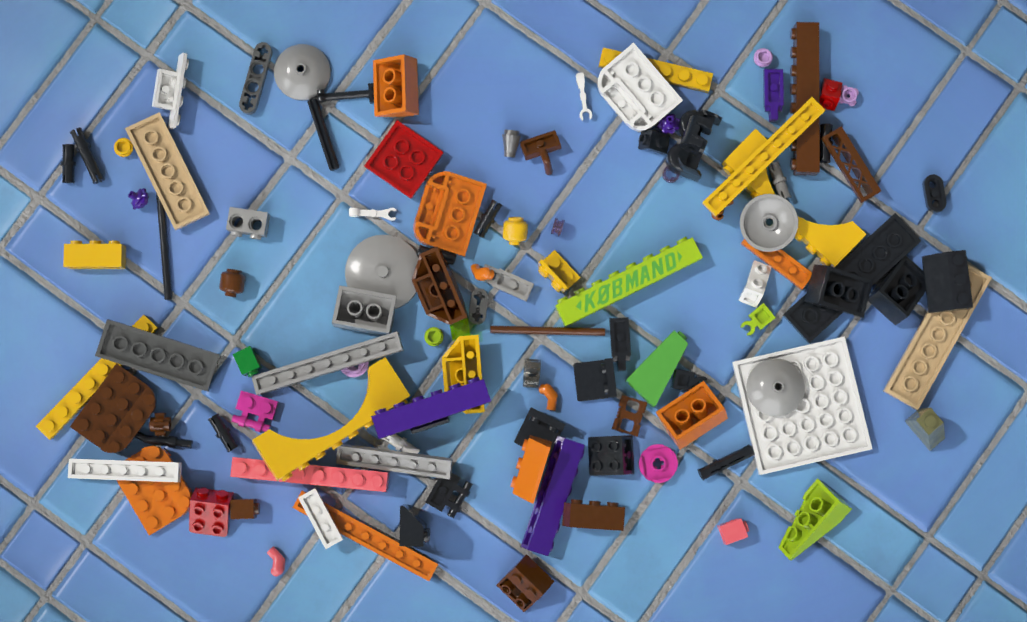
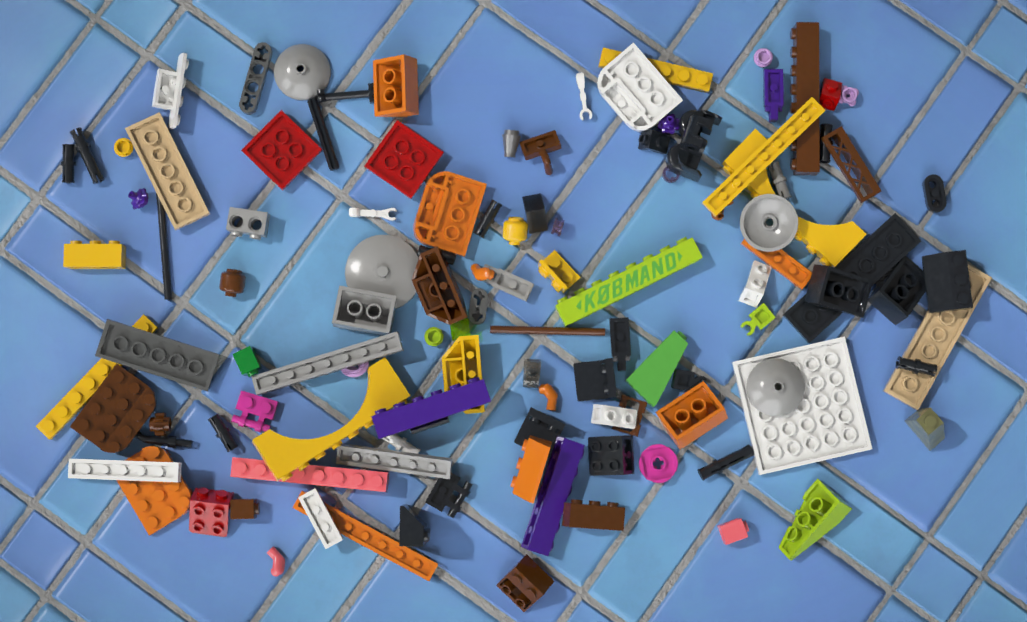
none -> red plate [241,110,323,191]
none -> black slope [522,193,548,234]
none -> white bracket [591,404,637,429]
none -> black pin [896,356,937,377]

